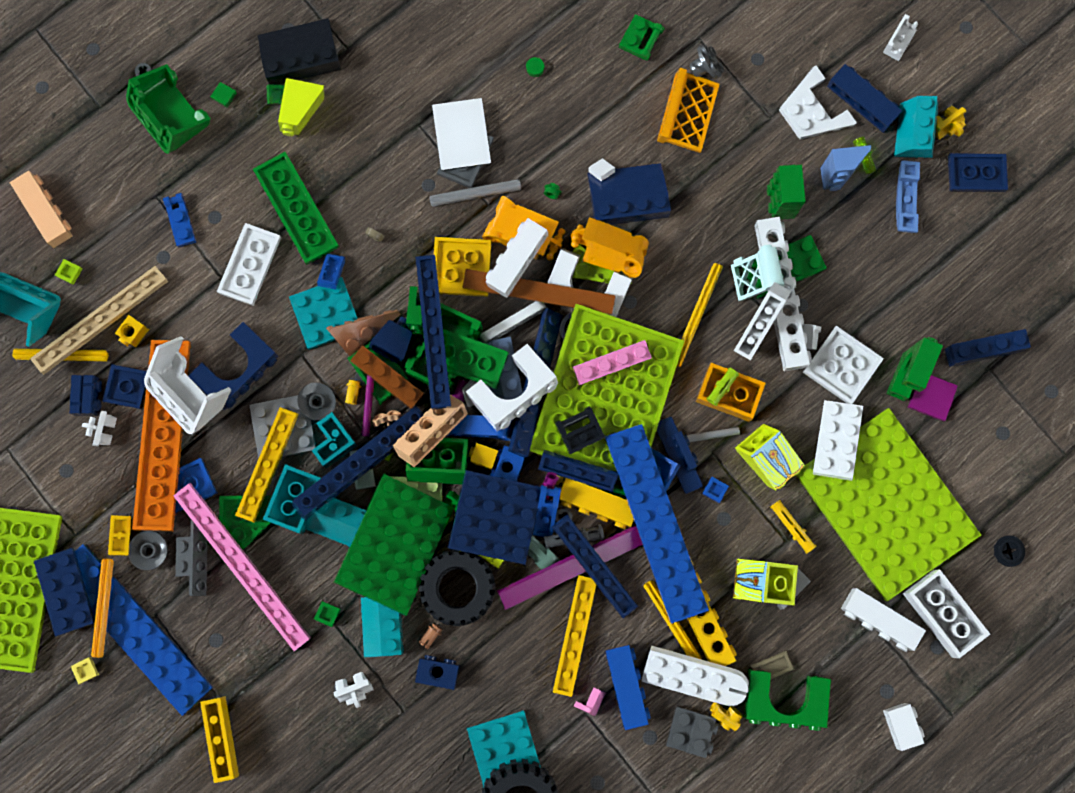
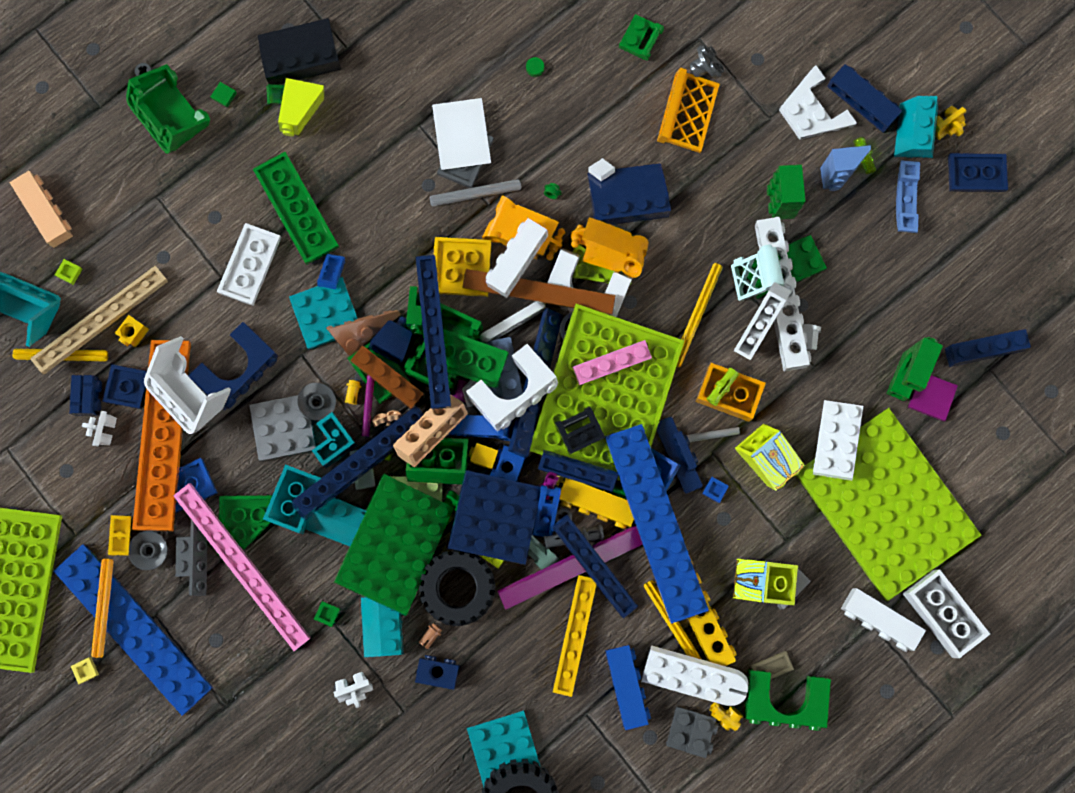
dark blue plate [34,548,95,637] -> none
blue plate [163,193,196,248] -> none
yellow brick [200,696,239,783] -> none
yellow tile [235,407,299,523] -> none
dark tan tile [365,227,385,242] -> none
bright pink tile [574,688,606,716] -> none
yellow pin [770,500,816,554] -> none
white plate [803,326,884,404] -> none
white hinge [883,14,918,61] -> none
white brick [883,703,925,751] -> none
black gear [993,536,1025,567] -> none

